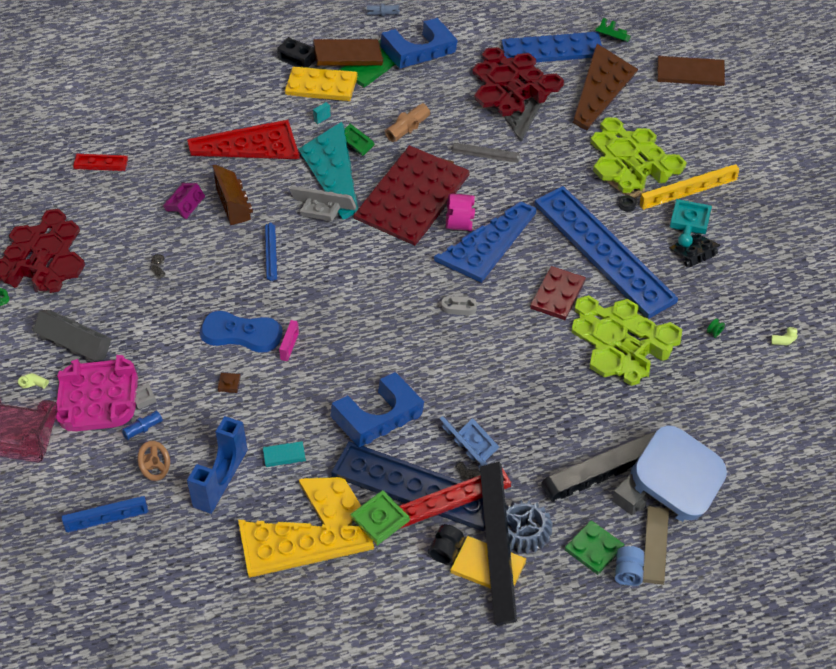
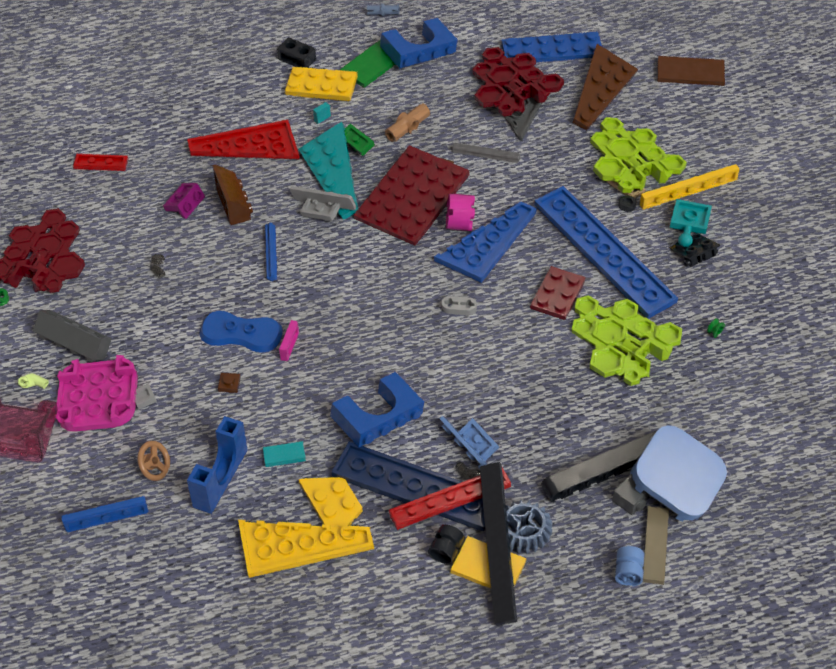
blue pin [121,410,163,440] -> none
reddish brown tile [313,39,383,66] -> none
bright green tile [350,490,410,545] -> none
green plate [565,520,625,575] -> none
green plate [596,18,631,42] -> none
yellowish green arm [771,327,798,346] -> none

